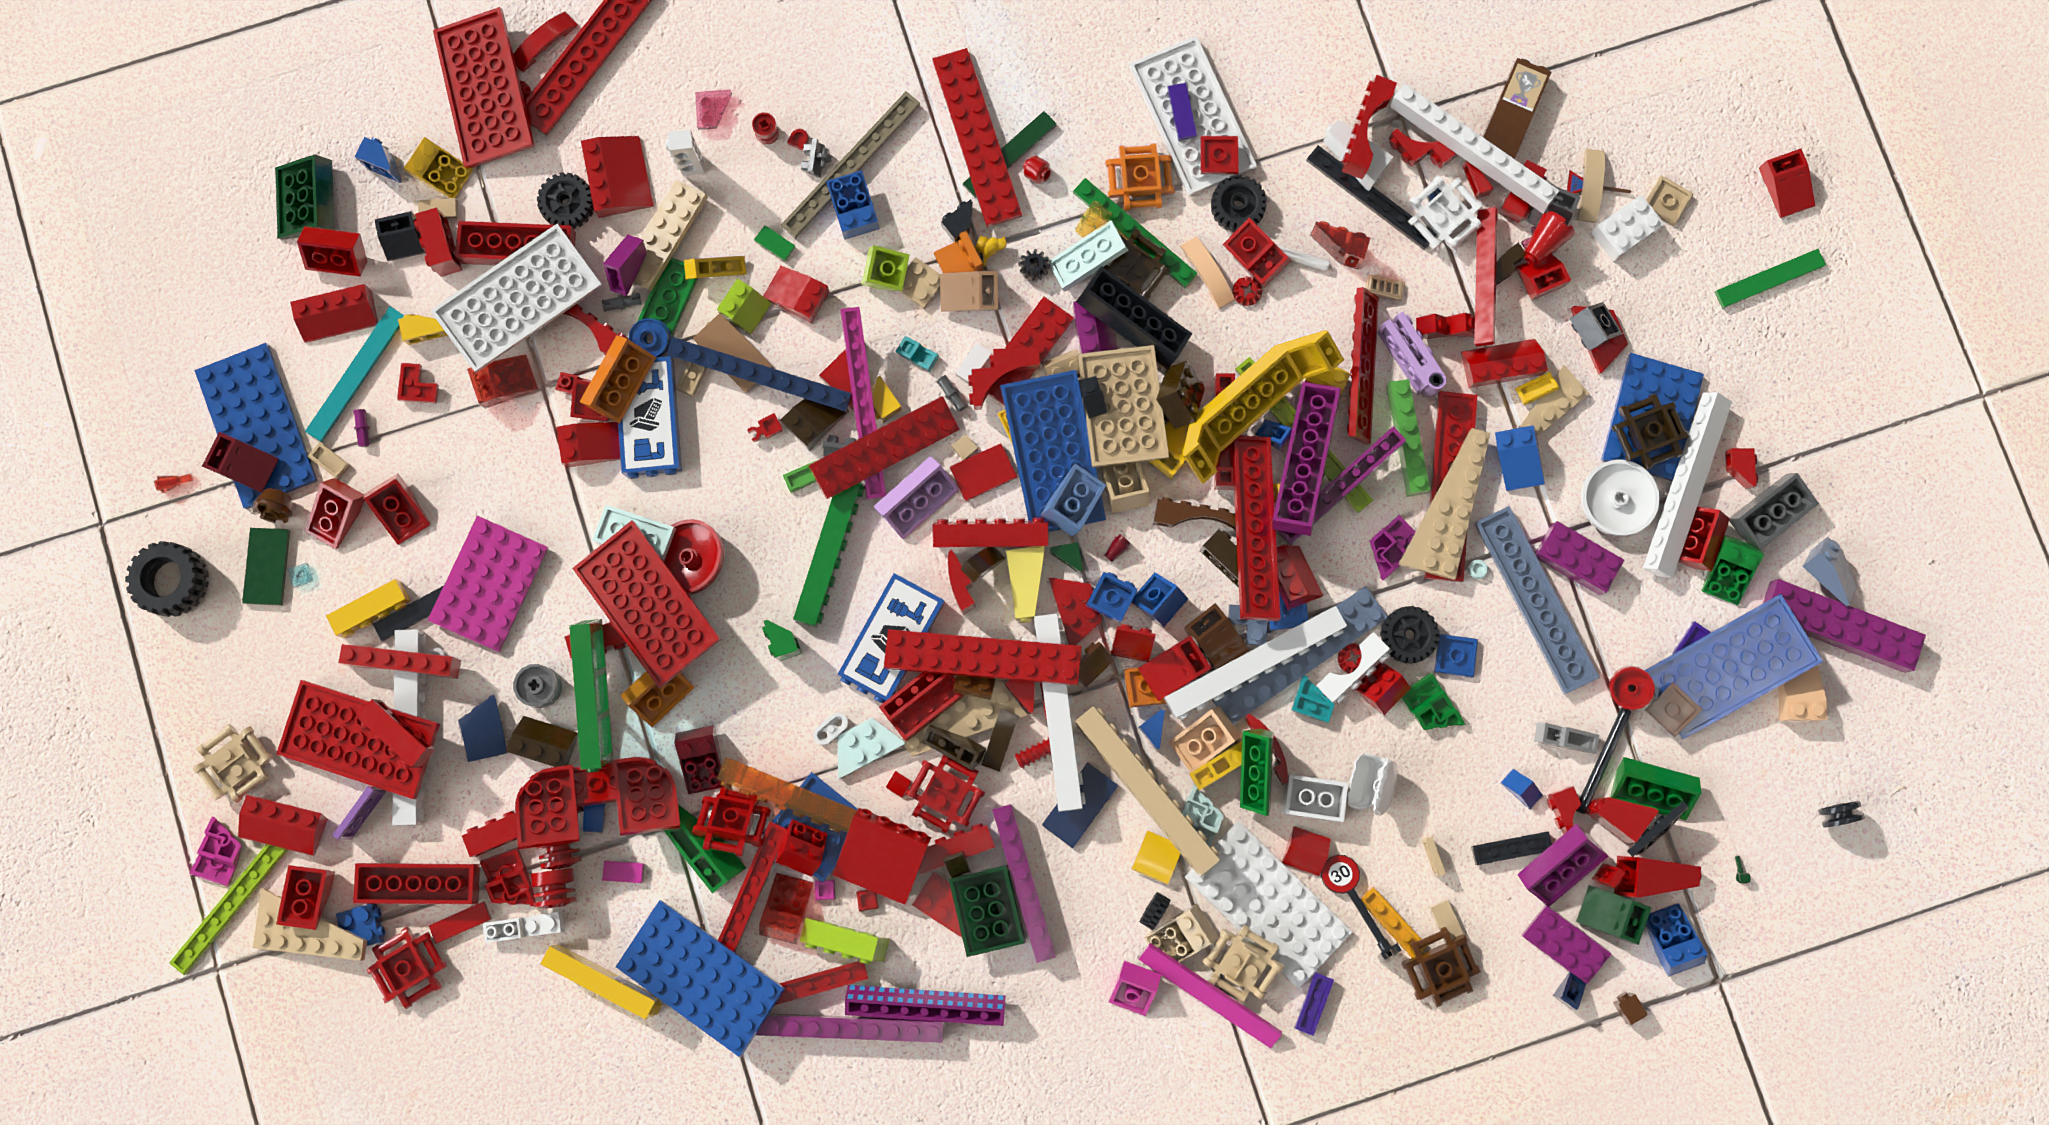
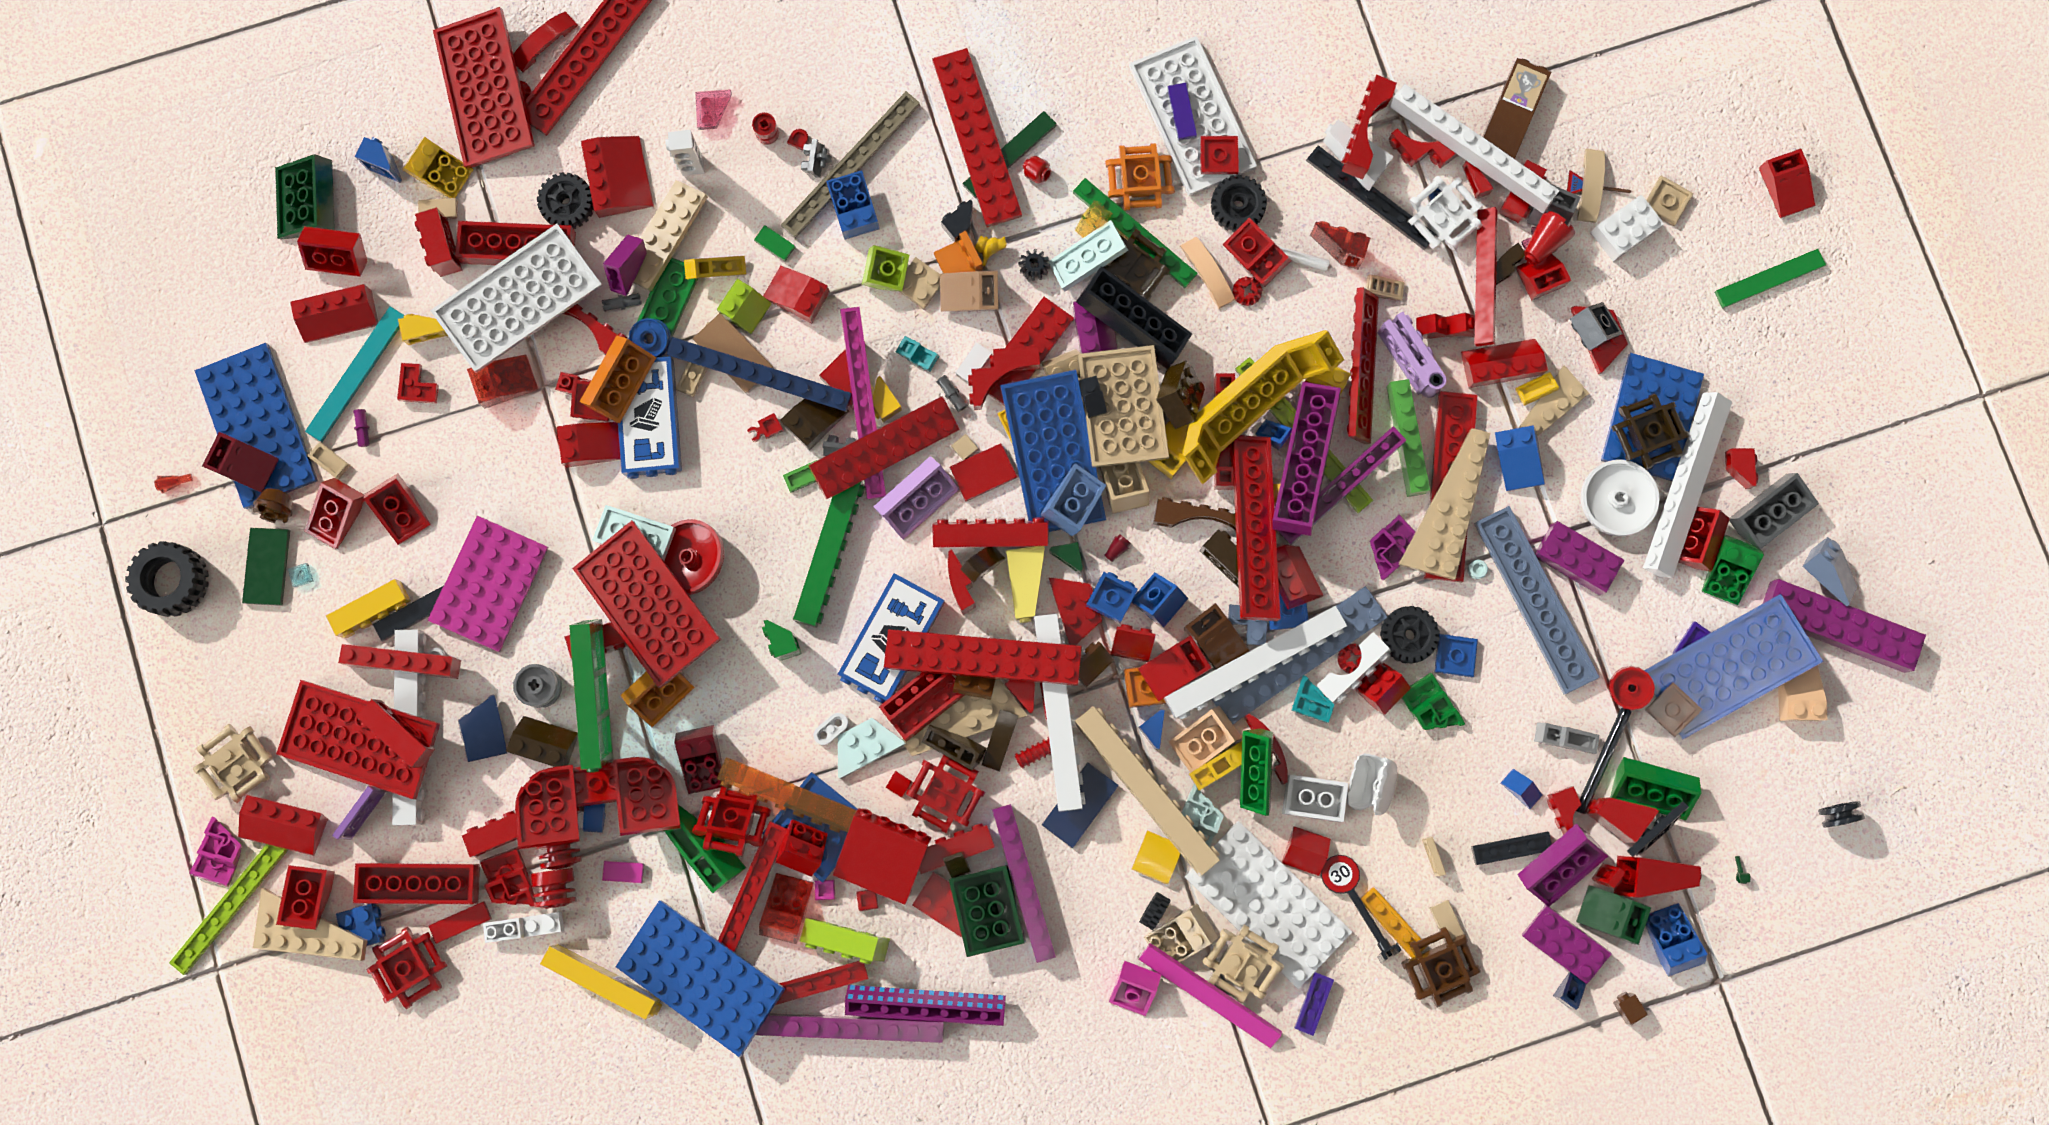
black slope [374,211,425,261] -> none

